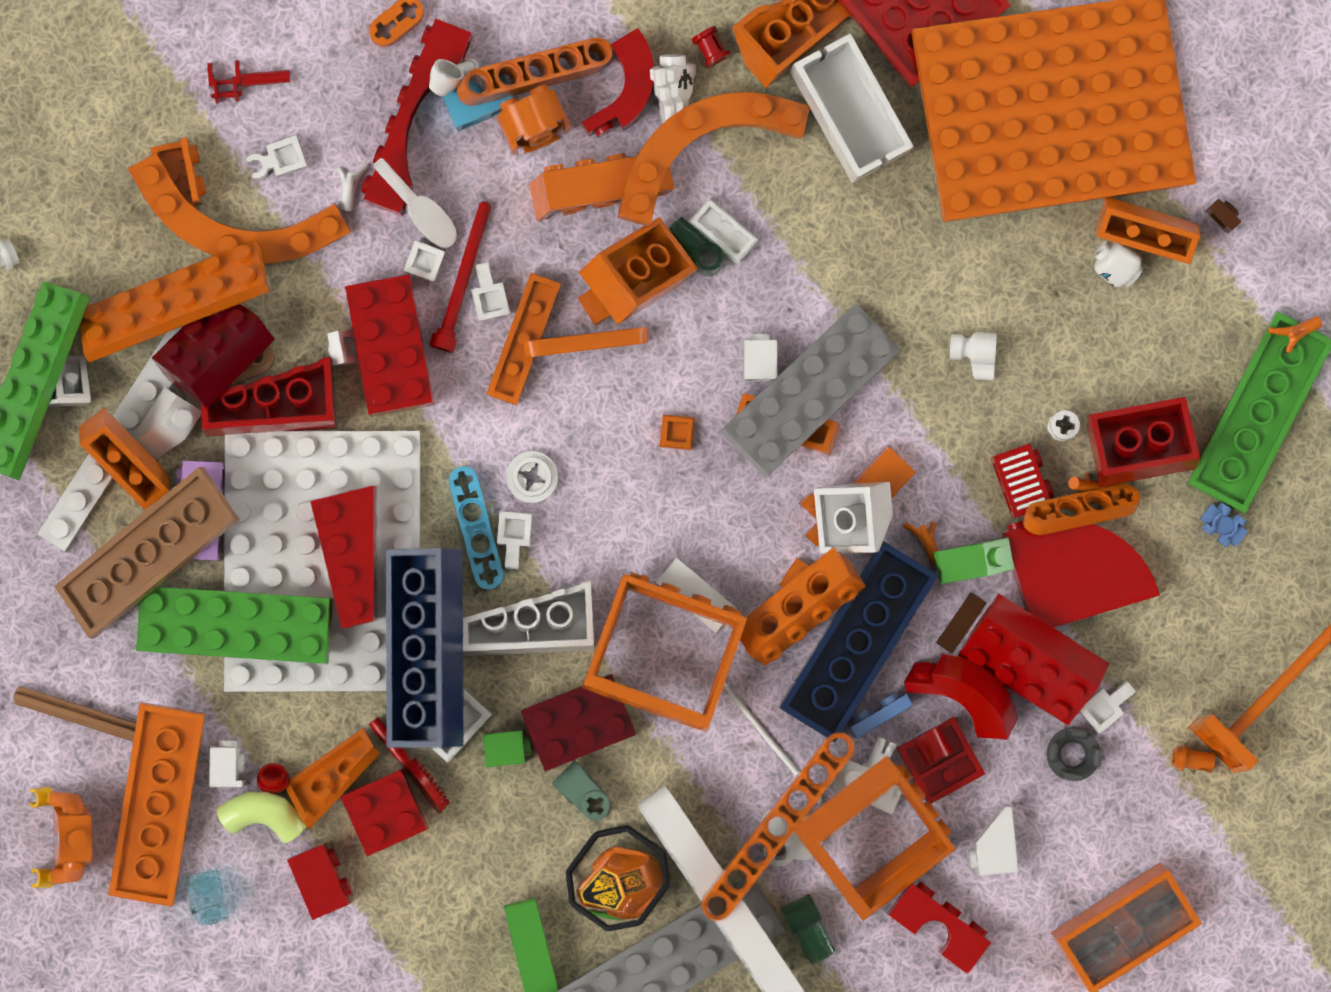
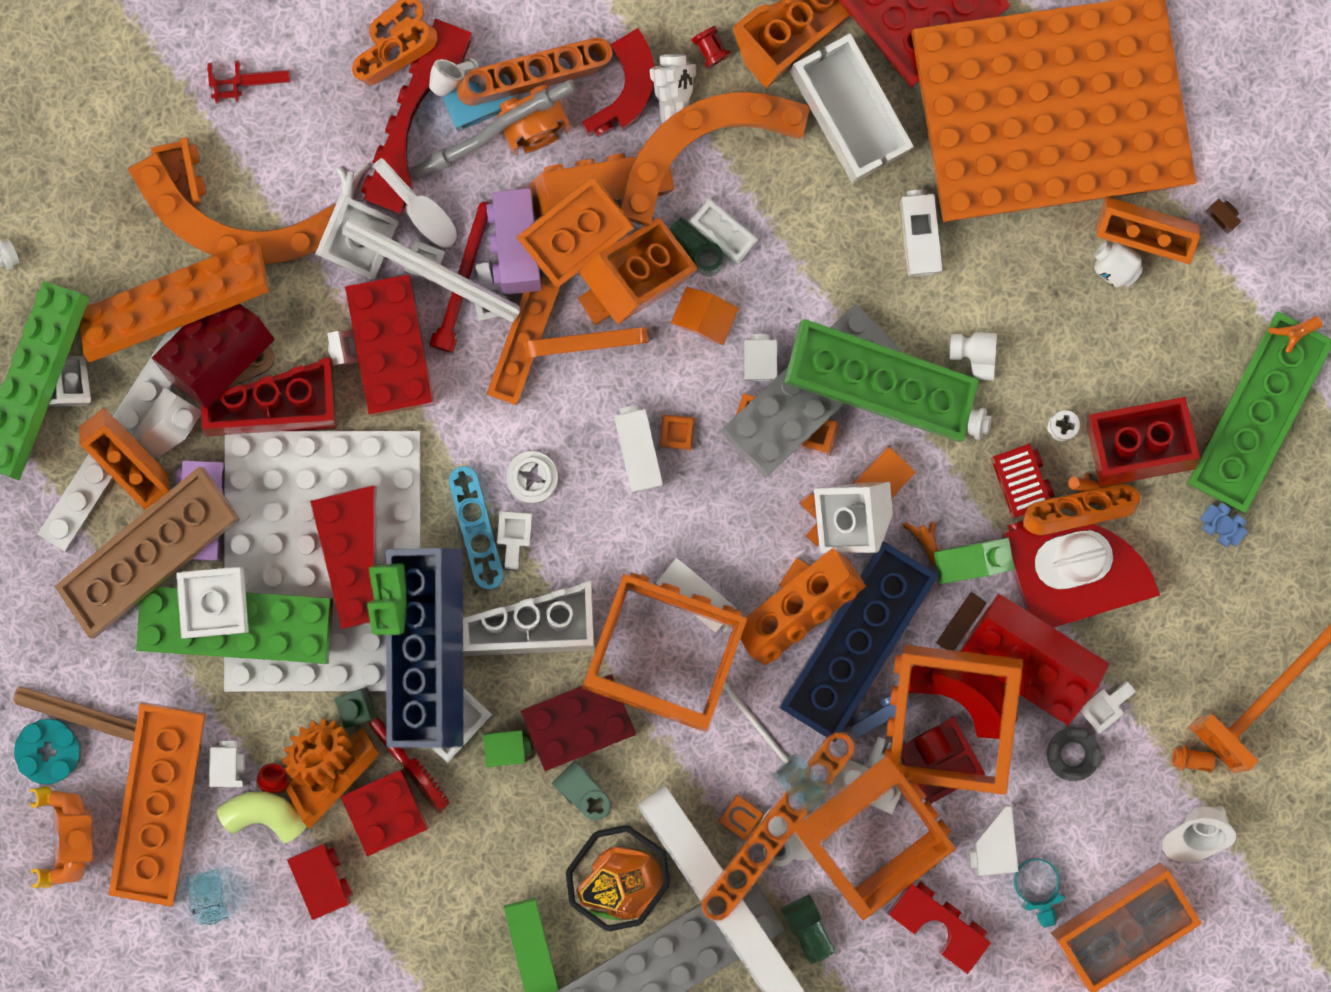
white plate [246,135,308,180] -> none
none -> teal plate [14,719,81,784]
none -> white plate [176,567,249,638]
none -> orange gear [282,718,352,787]
none -> white plate [315,195,399,280]
none -> dark green plate [334,687,377,729]
none -> white axle [342,219,521,322]
none -> orange beam [352,20,437,85]
none -> bright green slope [367,564,406,635]
none -> light grey bar [411,80,576,180]
none -> lavender brick [486,188,541,295]
none -> orange plate [516,175,635,288]
none -> white brick [614,405,663,494]
none -> orange piece [671,286,739,345]
none -> orange tile [718,795,763,840]
none -> clear light blue bracket [772,753,831,812]
none -> bright green plate [784,319,979,442]
none -> orange window [884,644,1023,795]
none -> white brick [900,189,942,278]
none -> white plate [967,408,992,440]
none -> teal piece [1013,858,1065,928]
none -> white piece [1035,530,1113,589]
none -> white piece [1162,805,1236,863]

